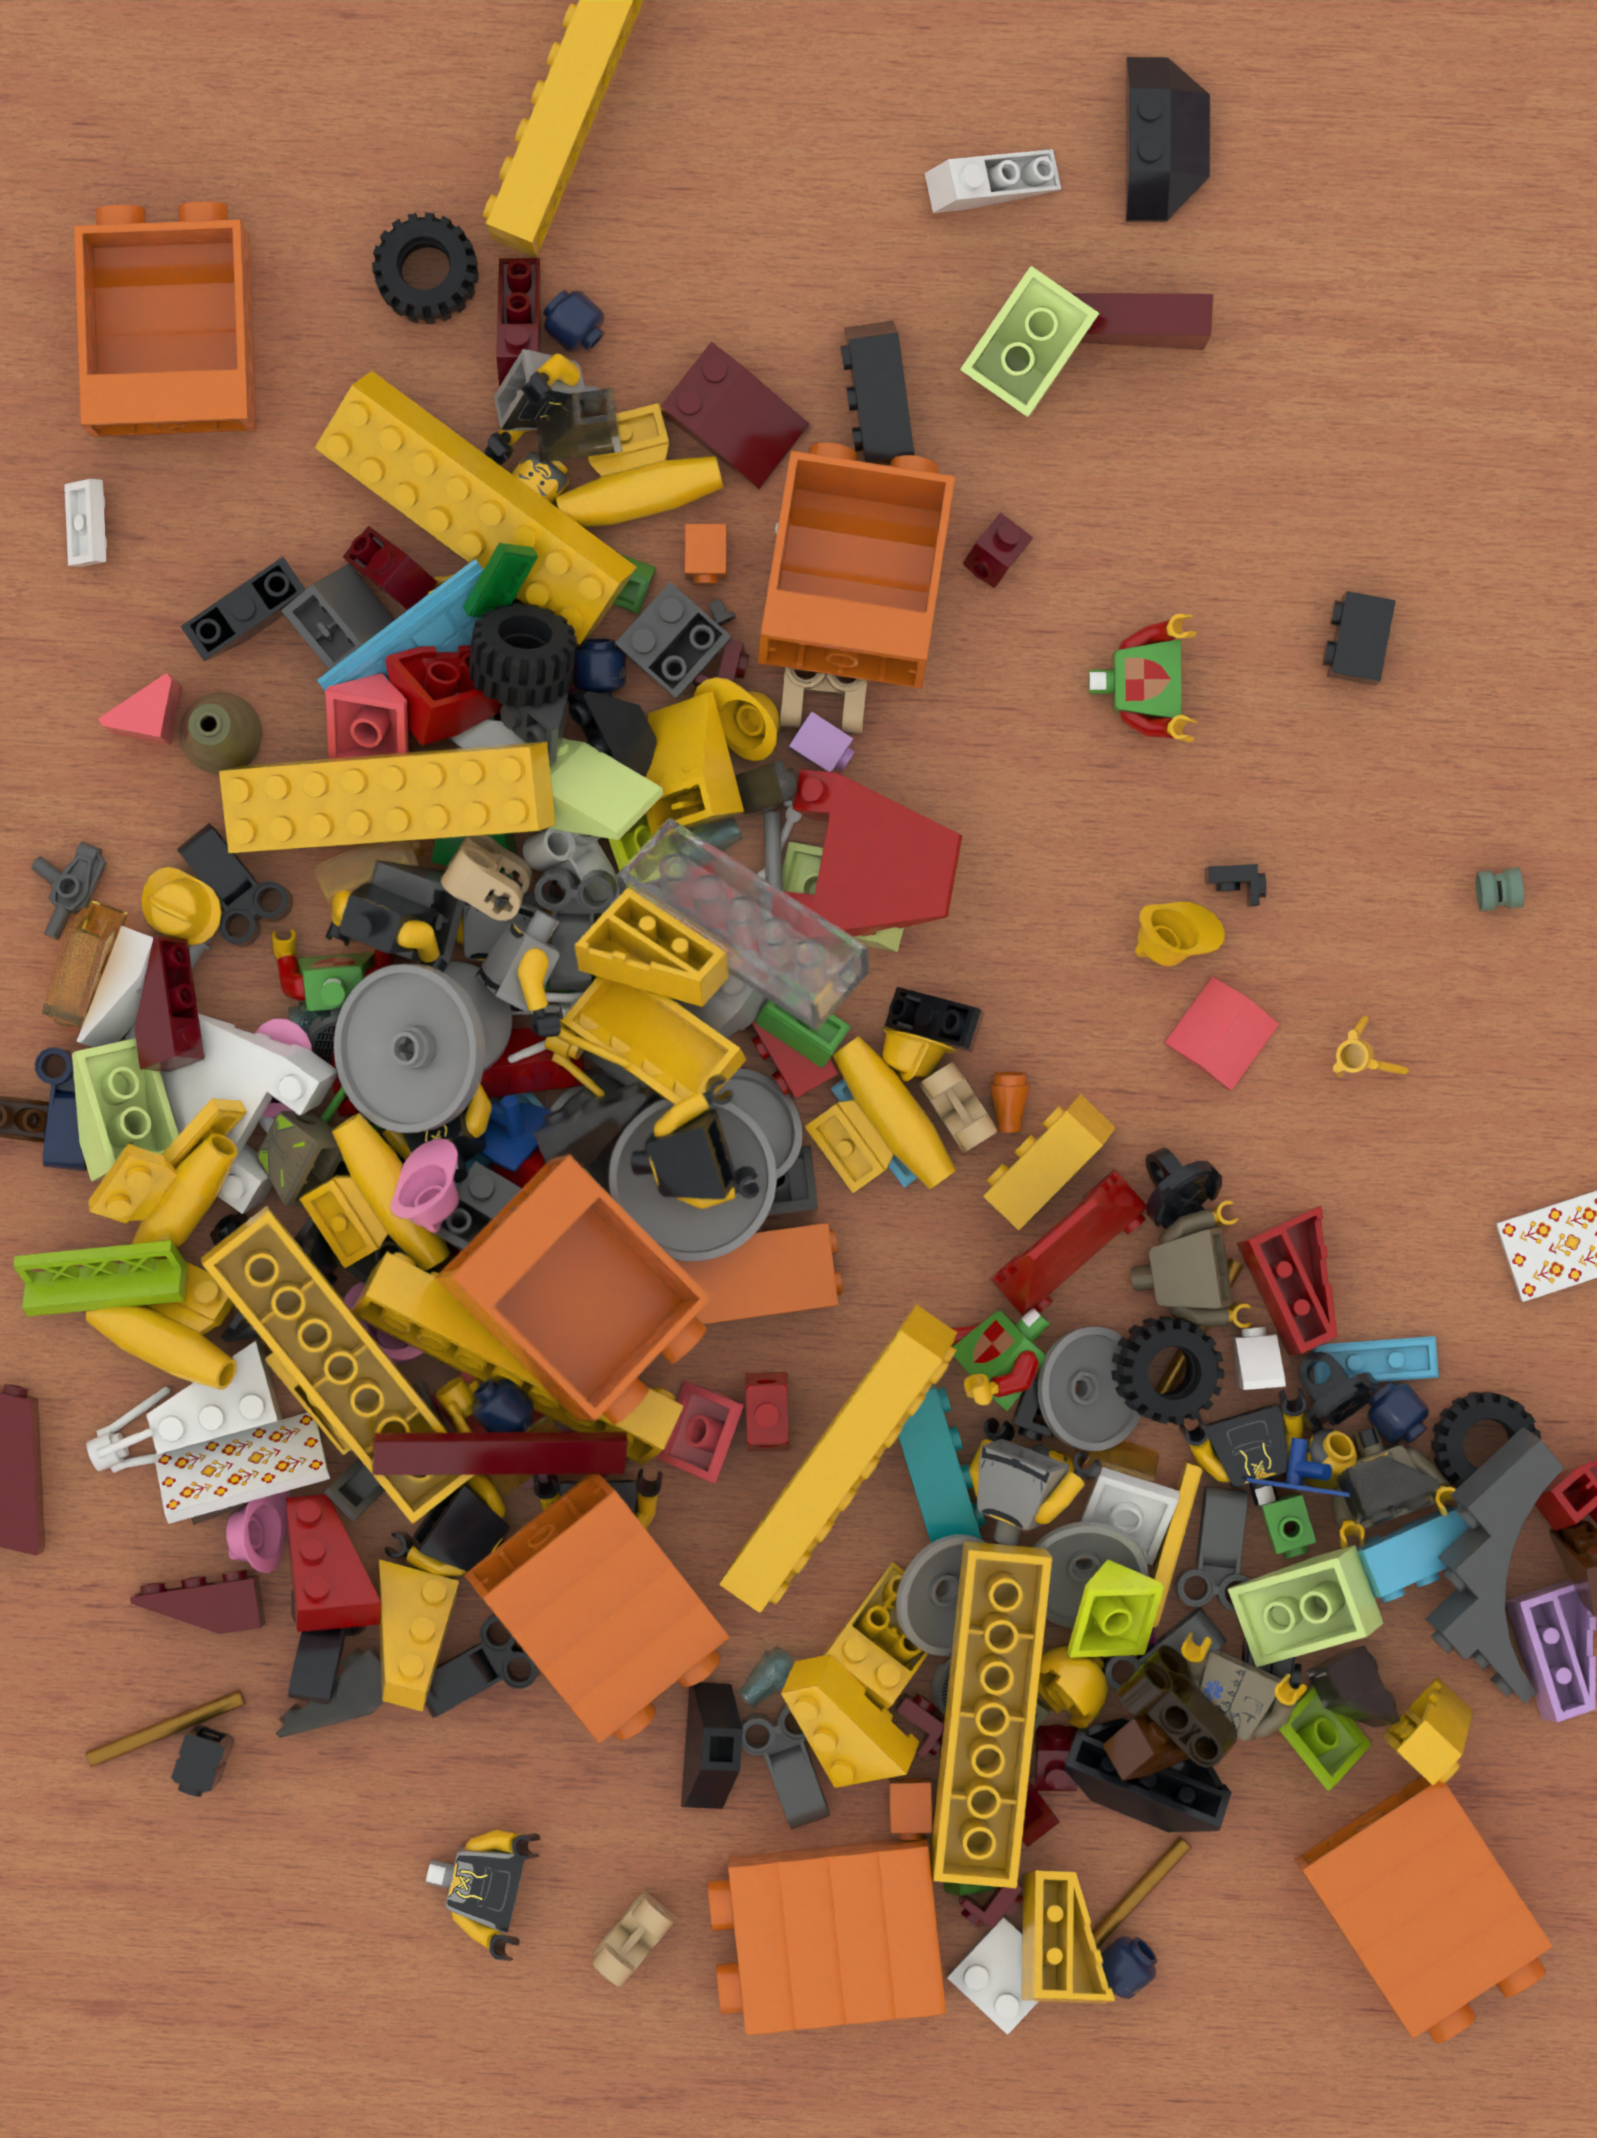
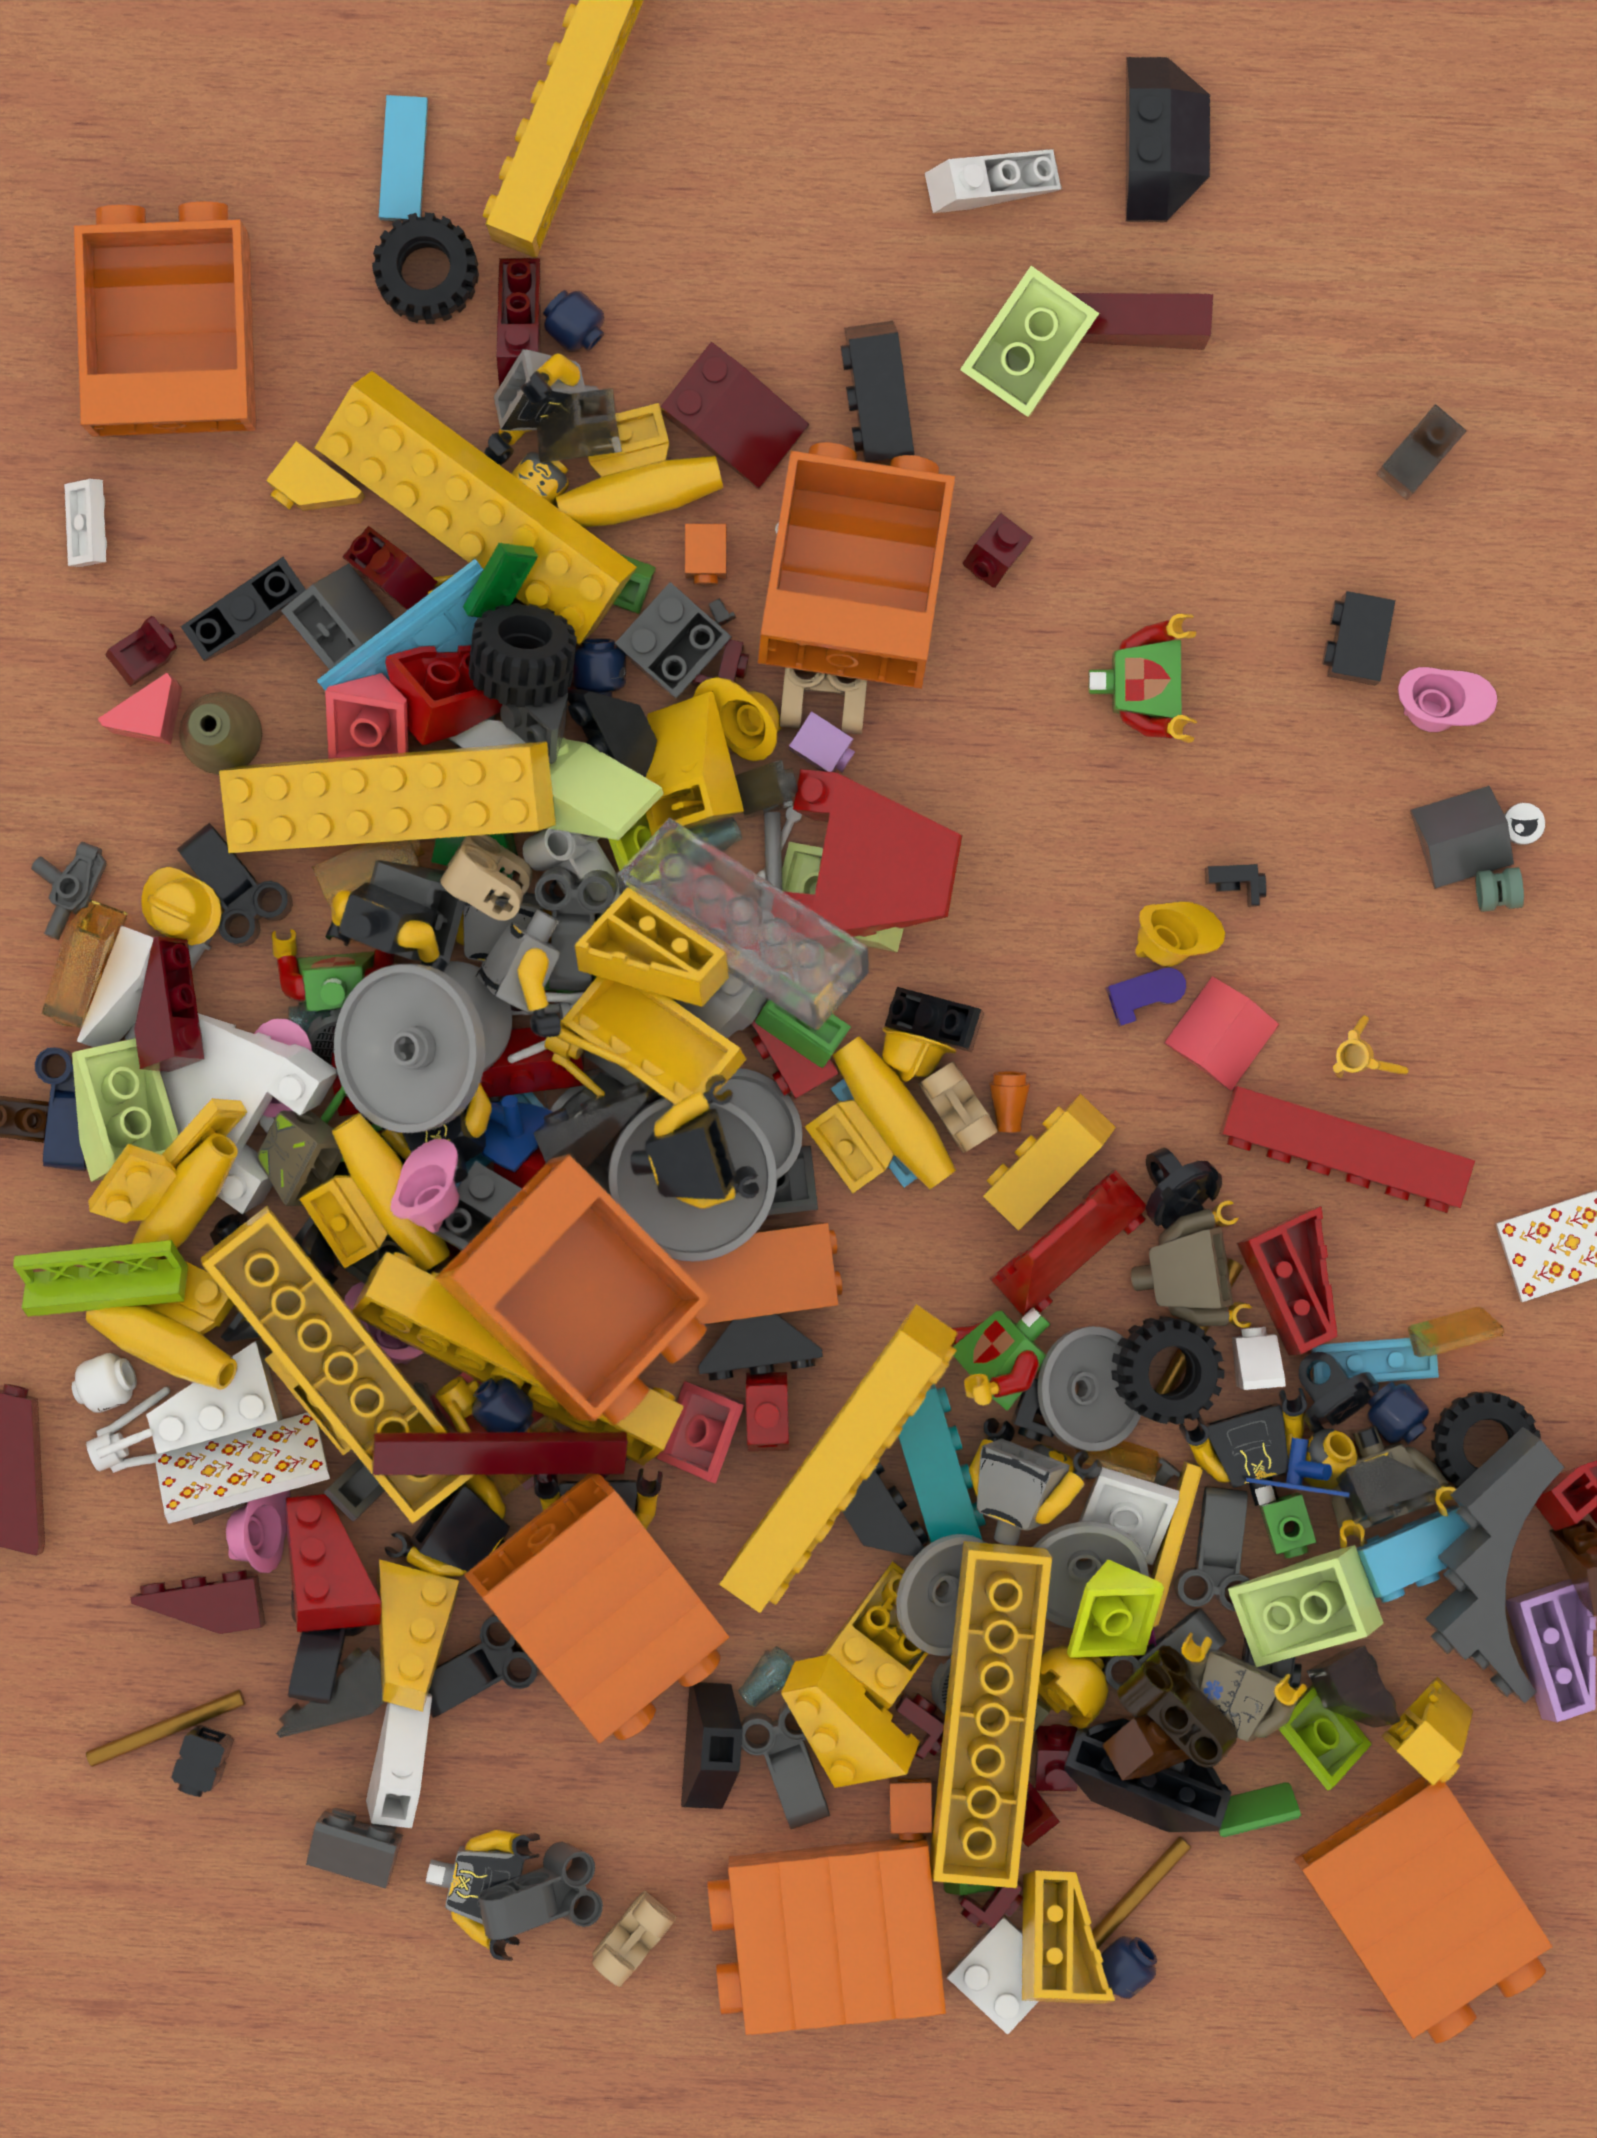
none -> white head [72,1353,137,1413]
none -> dark red bracket [105,616,177,687]
none -> yellow slope [266,441,365,511]
none -> dark grey slope [306,1808,403,1889]
none -> white slope [366,1694,432,1828]
none -> medium azure tile [379,95,428,222]
none -> dark grey piece [478,1842,603,1940]
none -> black slope [698,1314,823,1381]
none -> black slope [842,1461,930,1557]
none -> dark purple leg [1106,967,1186,1027]
none -> dark grey piece [1152,1457,1181,1486]
none -> bright green slope [1217,1782,1301,1837]
none -> red brick [1219,1086,1475,1213]
none -> clear smoke slope [1376,404,1467,500]
none -> bright pink piece [1398,667,1497,733]
none -> clear yellow slope [1408,1307,1505,1357]
none -> dark grey slope [1410,786,1514,889]
none -> white tile [1504,803,1545,845]

